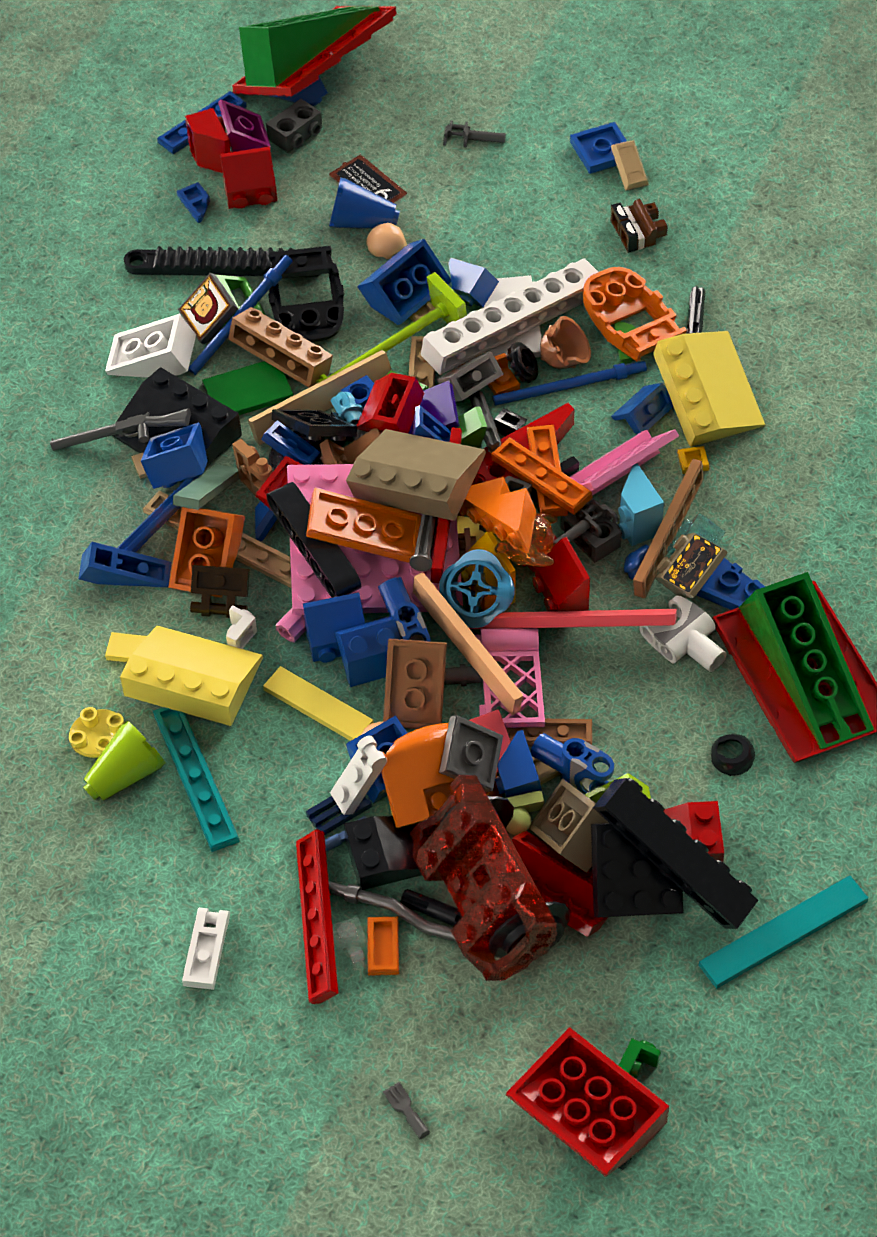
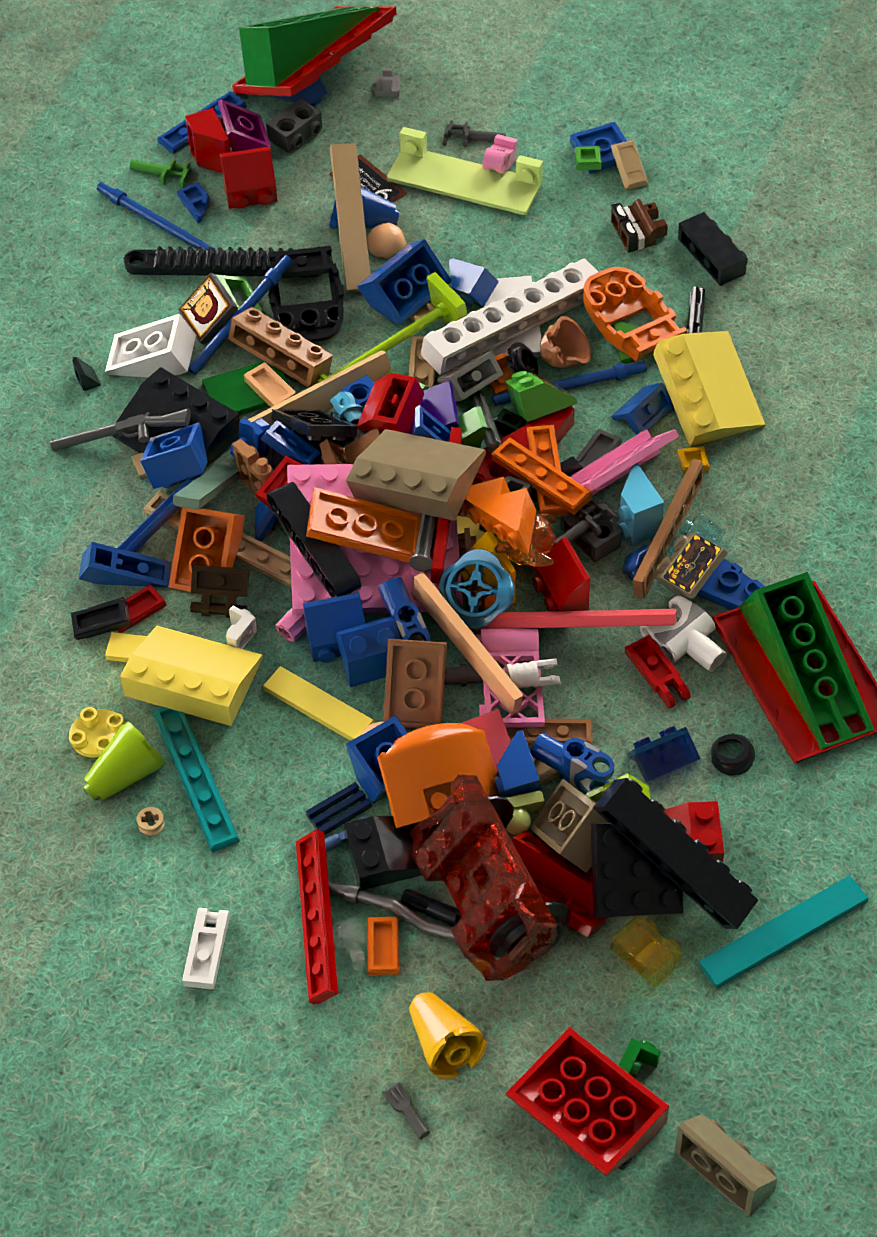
white plate [330,736,387,815] -> none
flat silver tile [439,715,503,793] -> none
none -> black tile [71,597,130,640]
none -> black slope [72,357,101,391]
none -> blue bar [97,182,215,250]
none -> red tile [117,584,167,633]
none -> bright green piece [129,159,192,188]
none -> tan bush [137,807,164,836]
none -> blue hips [230,418,271,458]
none -> light nougat tile [244,362,296,407]
none -> tan tile [330,143,370,293]
none -> light grey tile [375,69,400,97]
none -> yellowish green bracket [387,127,543,215]
none -> yellow cone [409,992,487,1080]
none -> bright pink leg [482,134,518,174]
none -> bright green slope [505,371,577,422]
none -> white hinge [505,658,561,689]
none -> bright green tile [575,146,602,171]
none -> dark grey tile [576,428,622,471]
none -> clear yellow brick [610,915,682,988]
none -> red hinge [624,635,691,708]
none -> clear blue bracket [628,726,701,783]
none -> dark tan slope [675,1114,778,1217]
none -> black brick [678,212,748,286]

